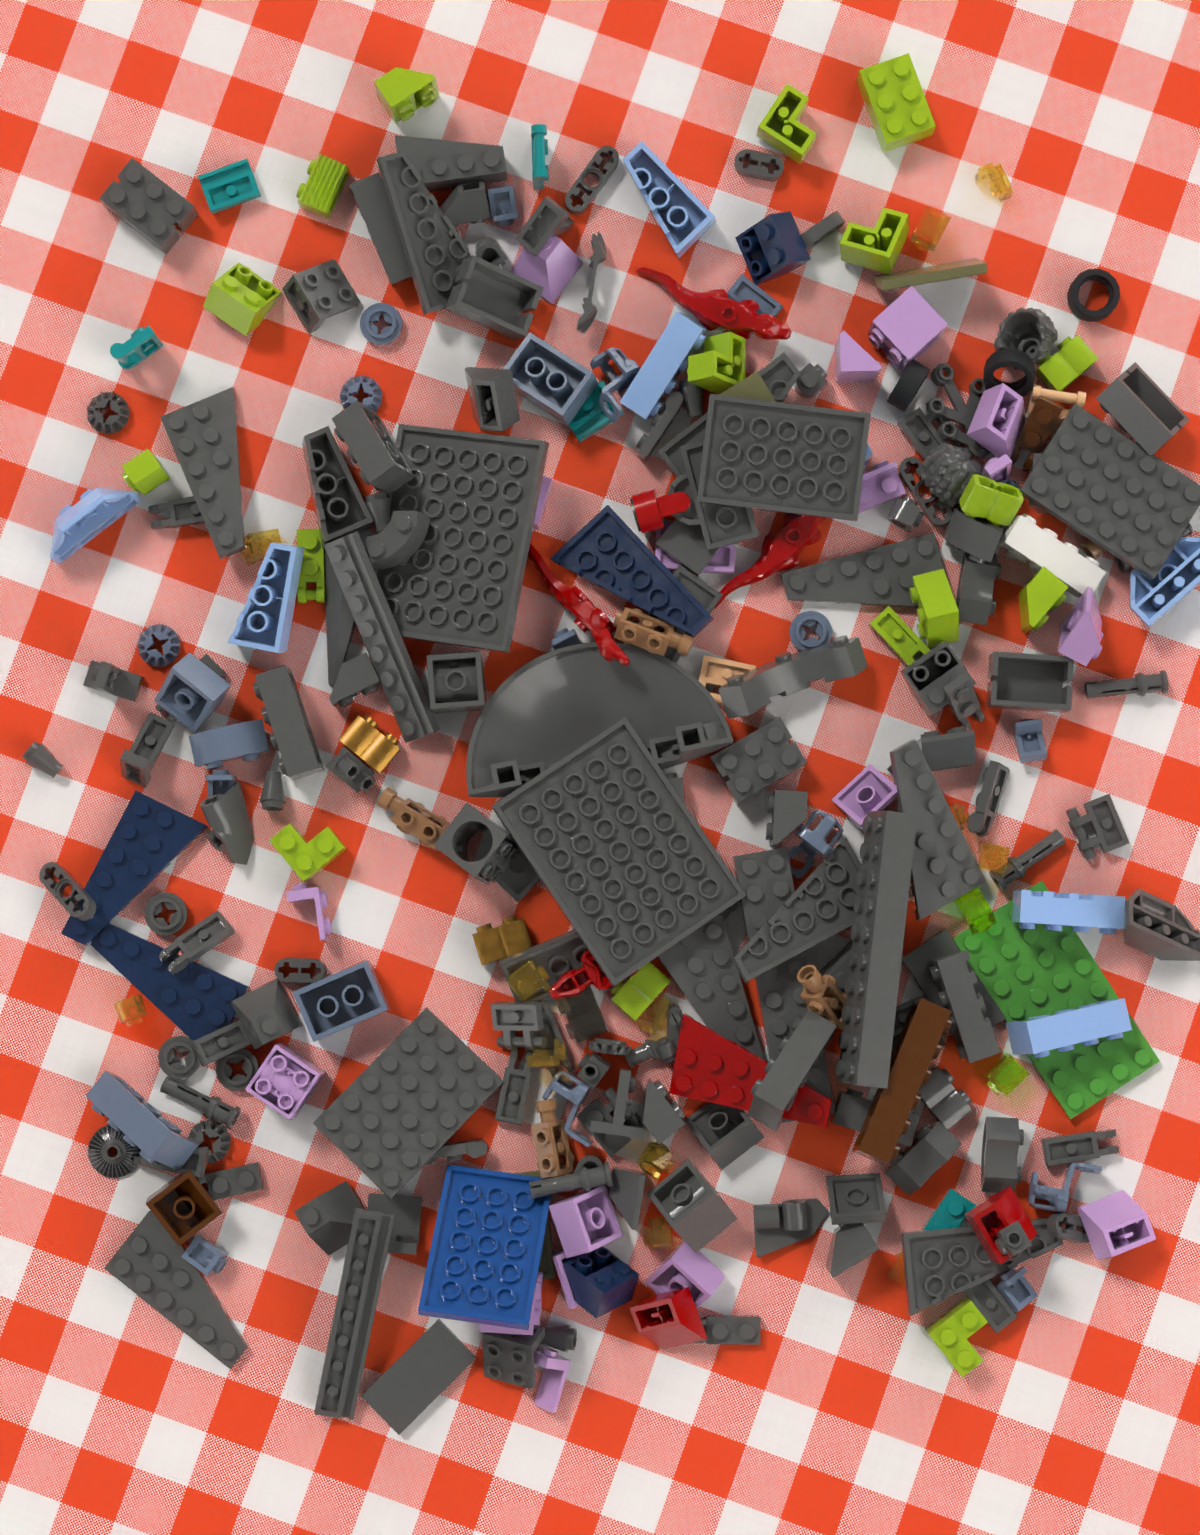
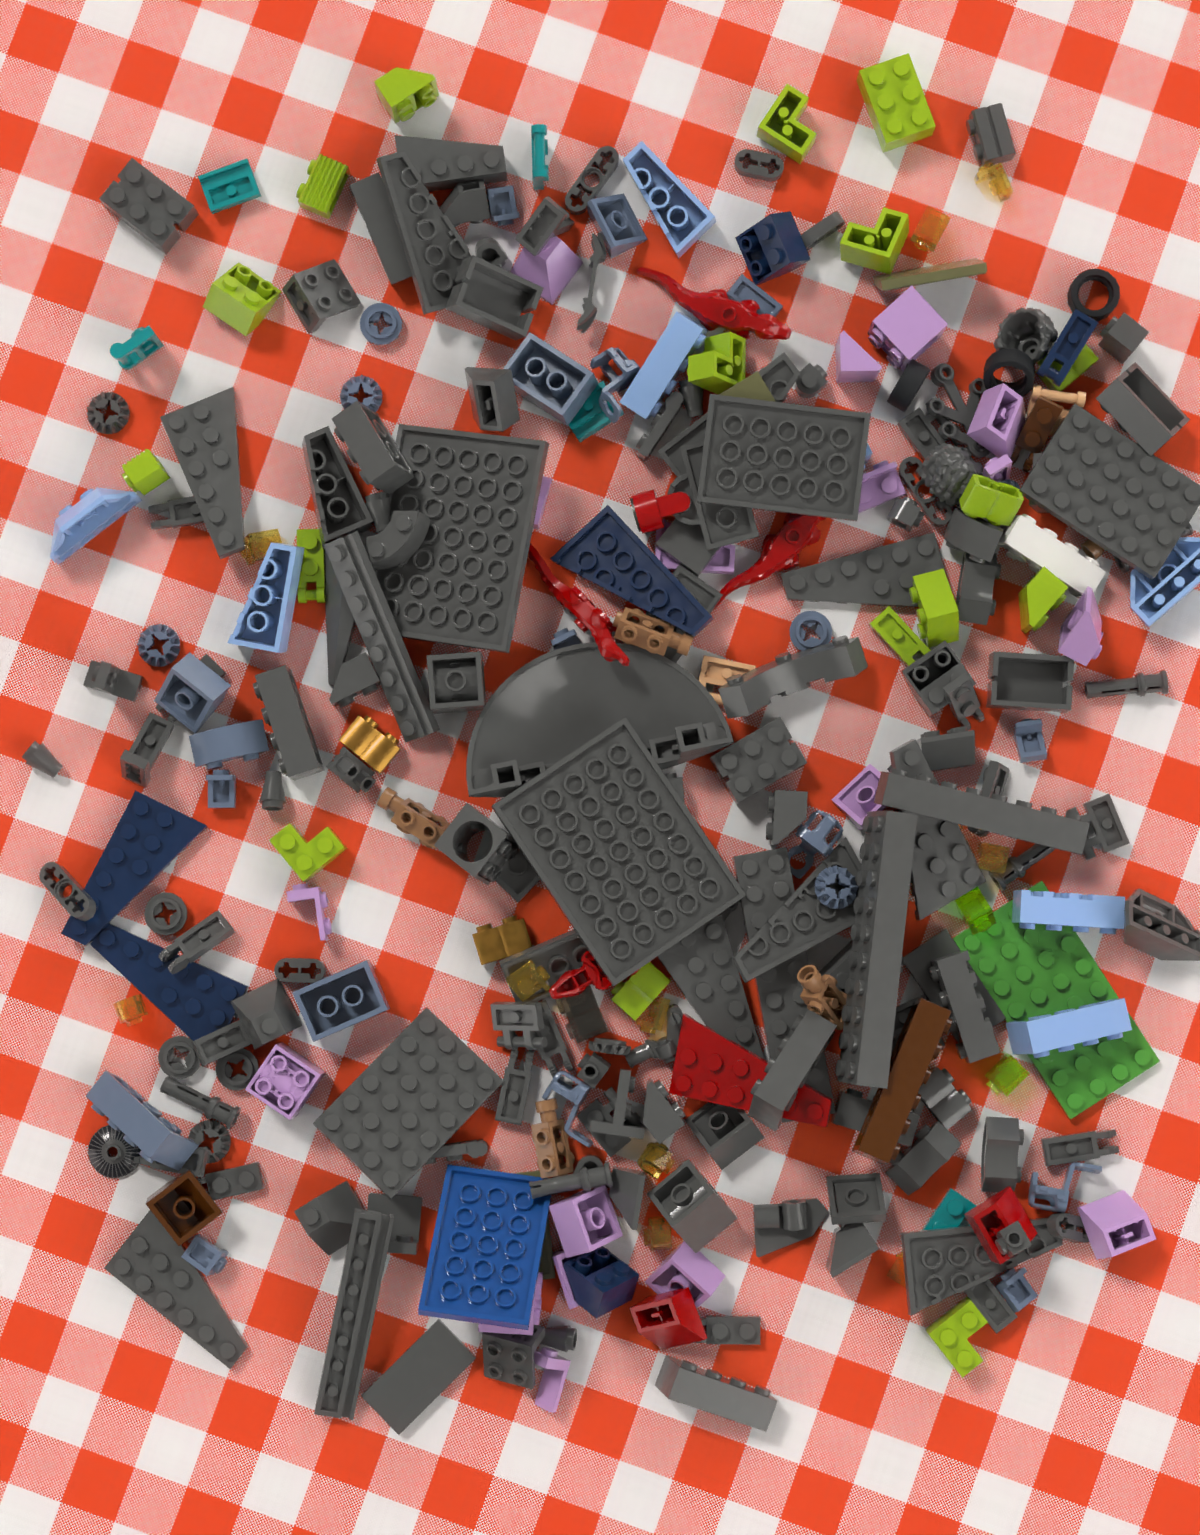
dark grey panel [200,781,254,865] -> none
clear yellow bracket [527,1039,566,1067] -> none
none -> sand blue slope [587,193,647,258]
none -> dark grey wedge [655,1355,777,1432]
none -> sand blue gear [815,865,858,909]
none -> dark grey brick [874,768,1090,855]
none -> dark grey brick [966,103,1016,167]
none -> dark blue plate [1036,309,1098,387]
none -> dark grey brick [1098,312,1149,364]

